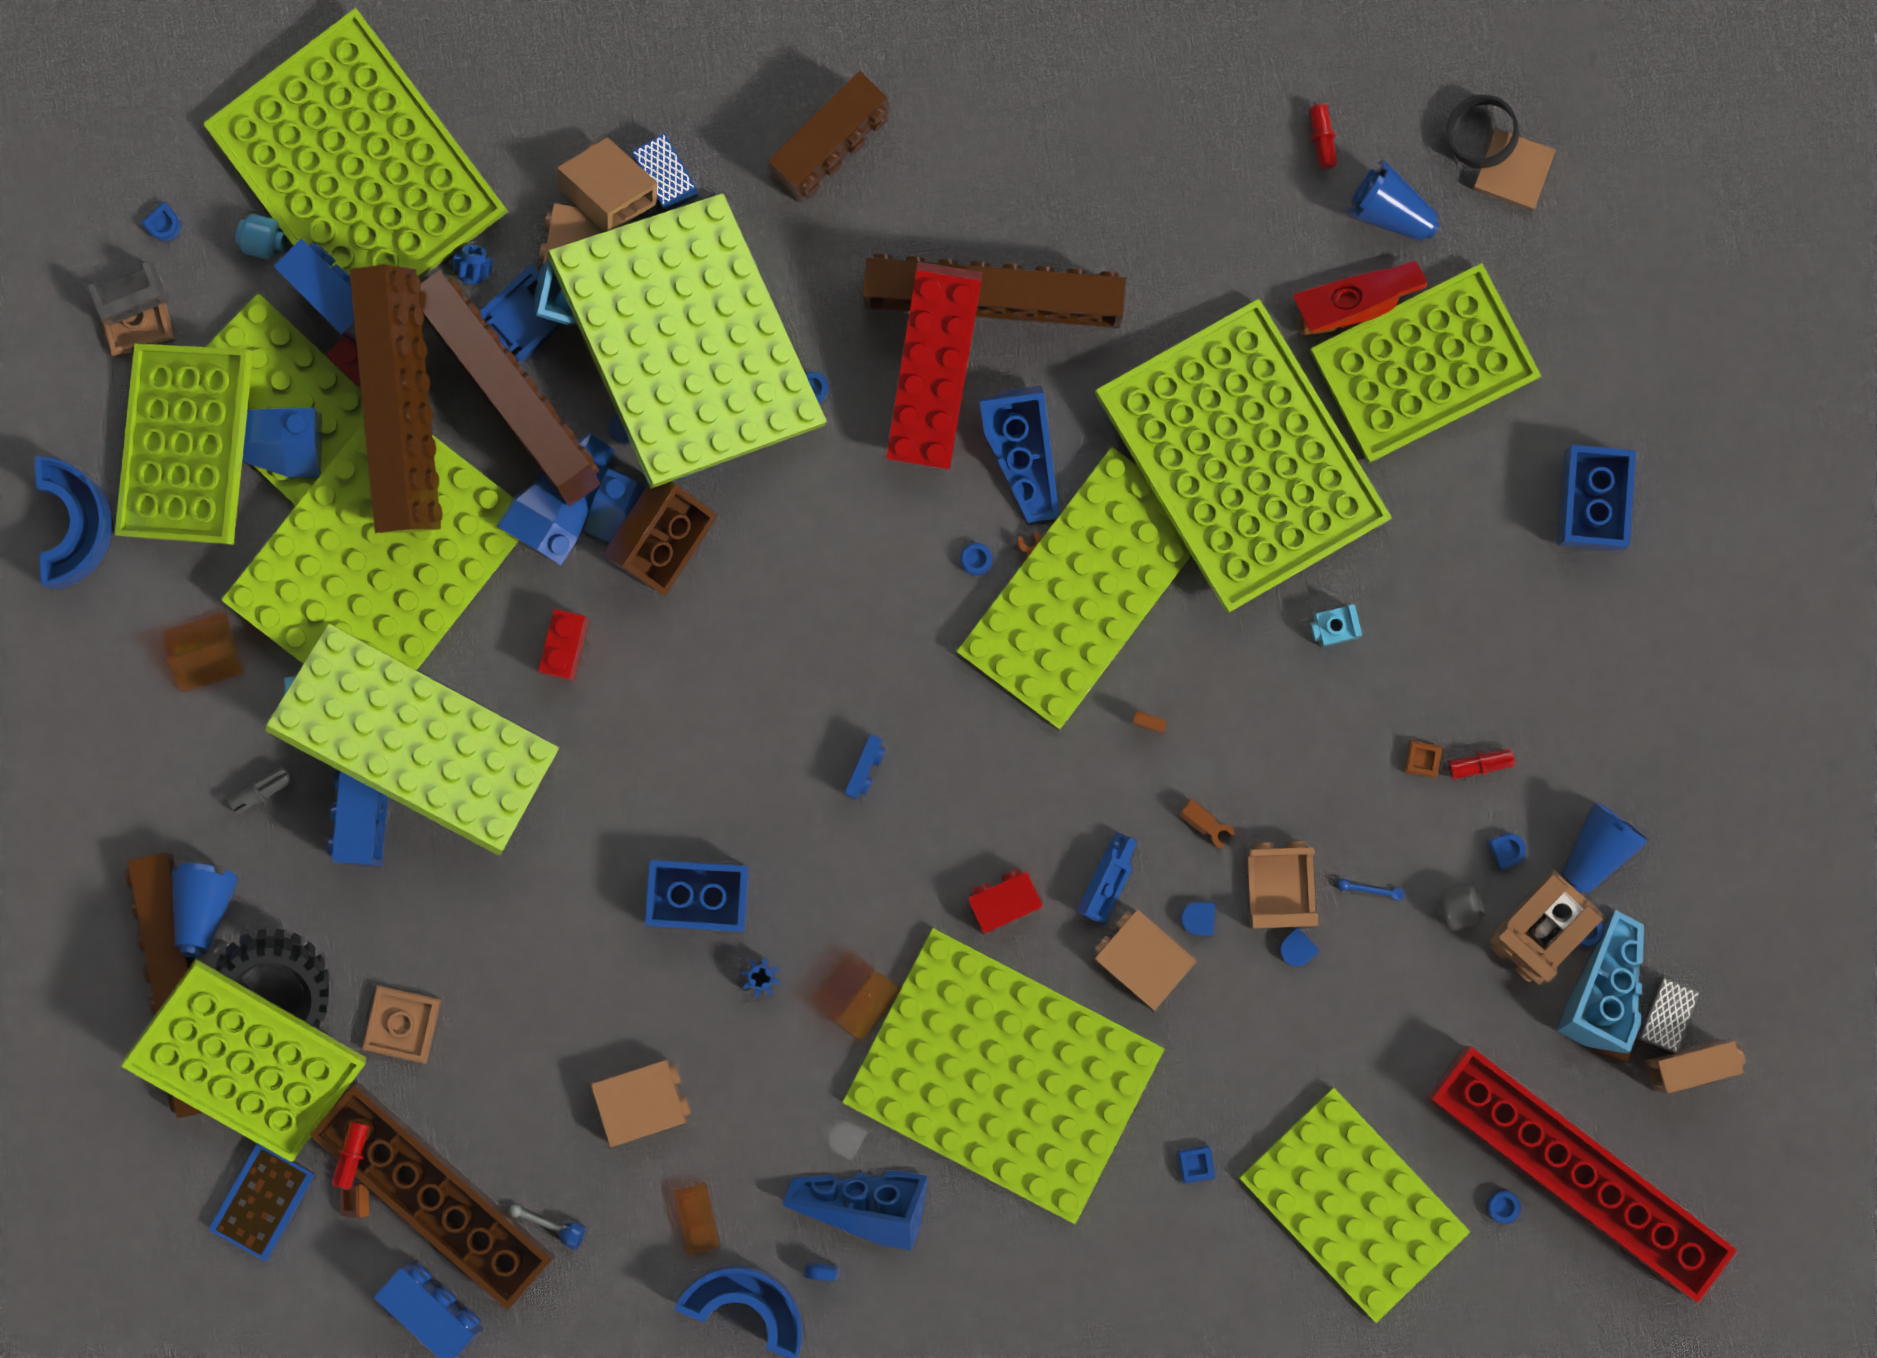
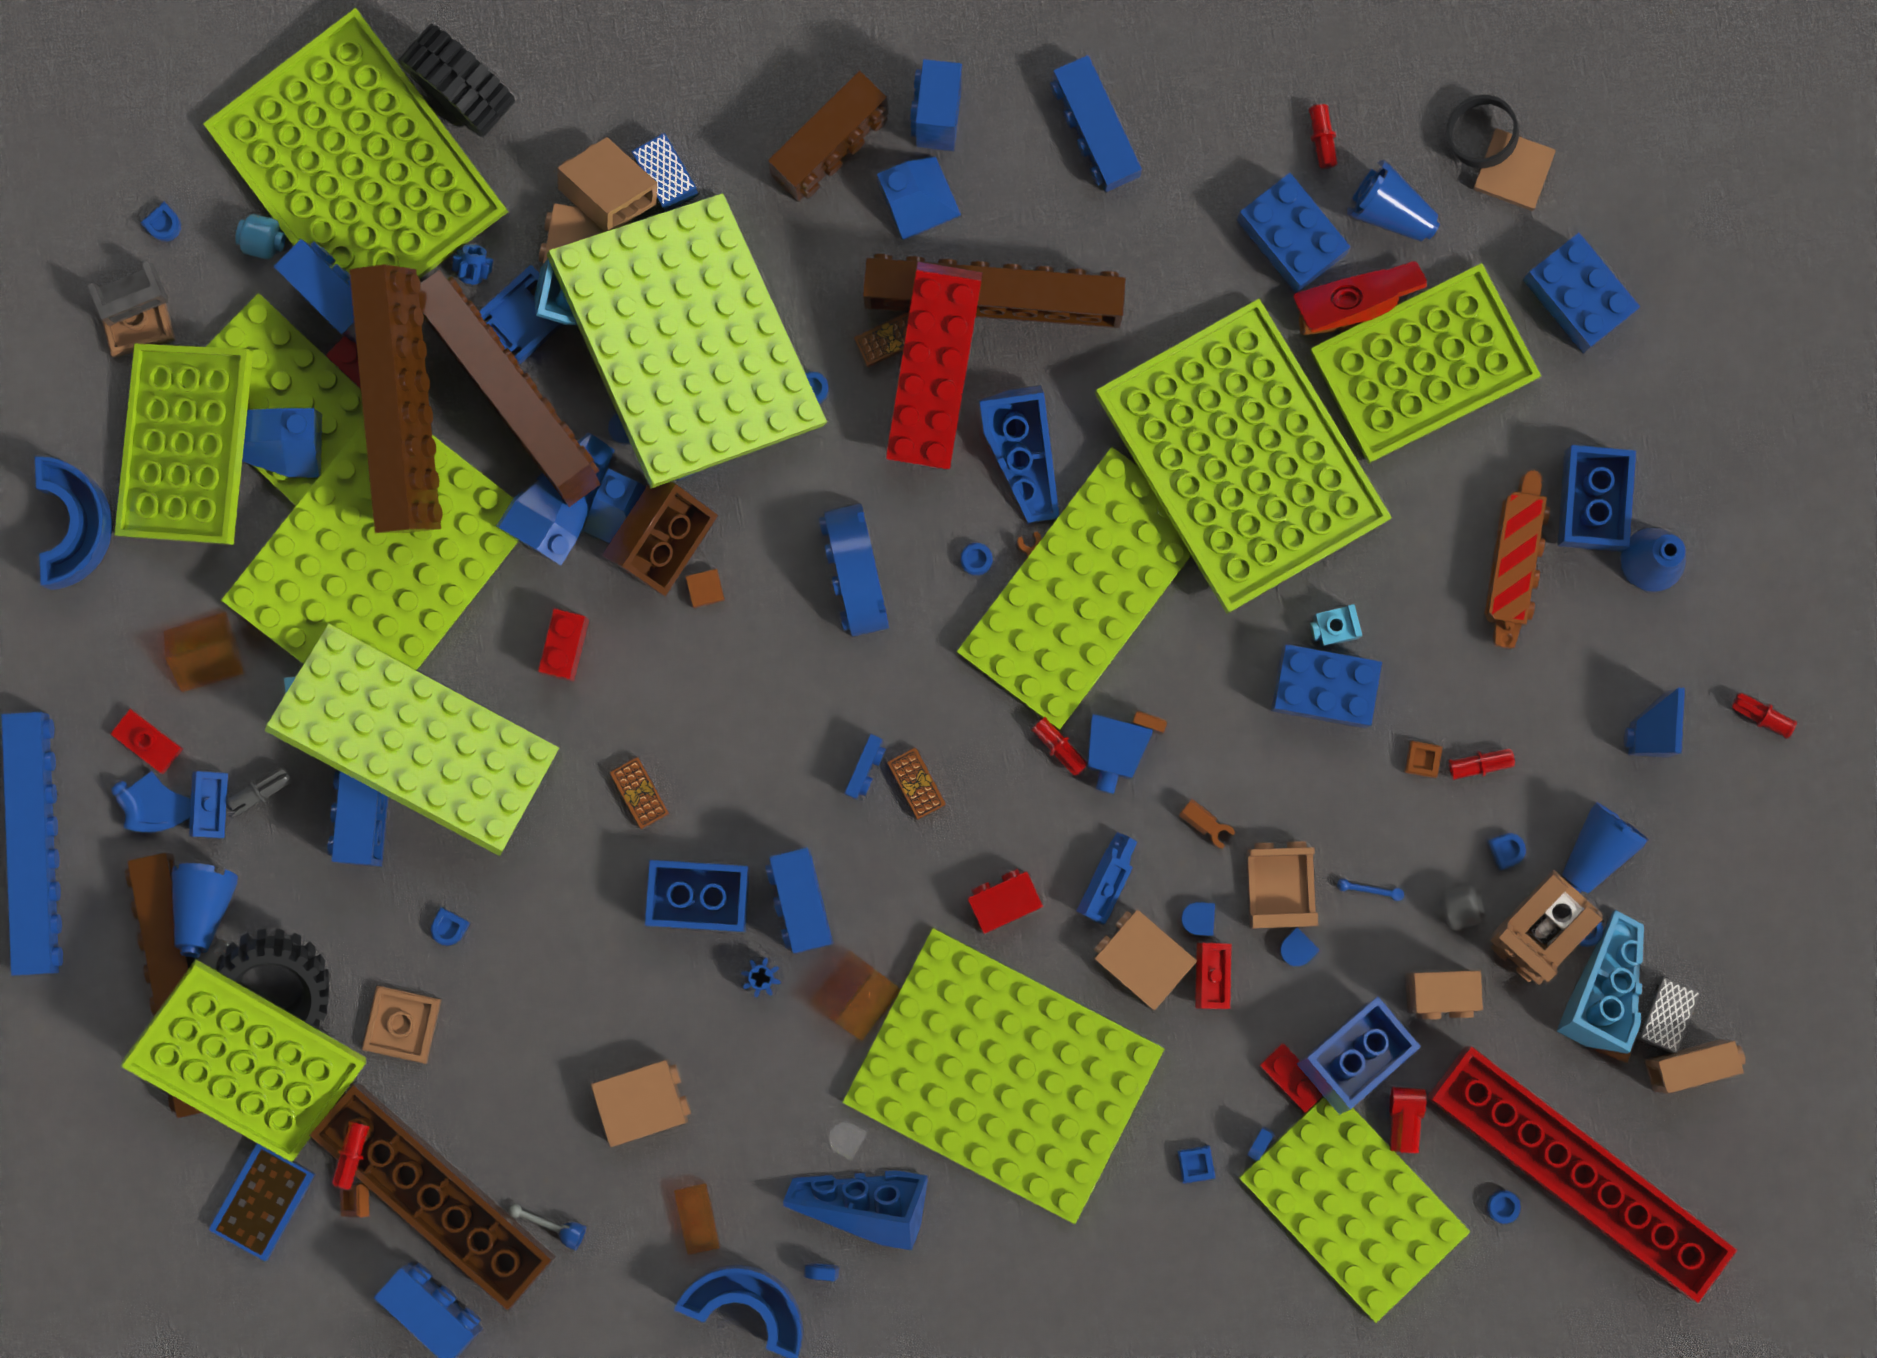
none -> blue brick [1,712,63,976]
none -> red plate [110,709,184,774]
none -> blue arm [111,771,191,833]
none -> blue plate [189,771,228,838]
none -> black tyre [398,23,516,138]
none -> blue tile [431,907,471,946]
none -> tile [609,757,670,830]
none -> dark orange tile [686,569,725,608]
none -> blue brick [765,847,834,954]
none -> blue brick [819,503,890,637]
none -> tile [854,311,910,368]
none -> blue slope [877,157,961,241]
none -> tile [887,747,946,820]
none -> blue brick [910,59,962,151]
none -> red axle [1031,717,1087,776]
none -> blue brick [1050,55,1142,193]
none -> blue torso [1087,714,1153,794]
none -> red plate [1195,943,1232,1009]
none -> blue brick [1237,173,1351,293]
none -> blue tile [1247,1126,1275,1161]
none -> red plate [1259,1042,1323,1113]
none -> blue brick [1271,644,1382,729]
none -> blue brick [1297,996,1421,1115]
none -> red piece [1389,1086,1427,1153]
none -> medium nougat brick [1405,971,1483,1019]
none -> dark orange hinge [1484,469,1550,649]
none -> blue brick [1523,233,1640,354]
none -> blue cone [1620,528,1686,592]
none -> blue slope [1624,688,1685,758]
none -> red axle [1732,693,1797,739]

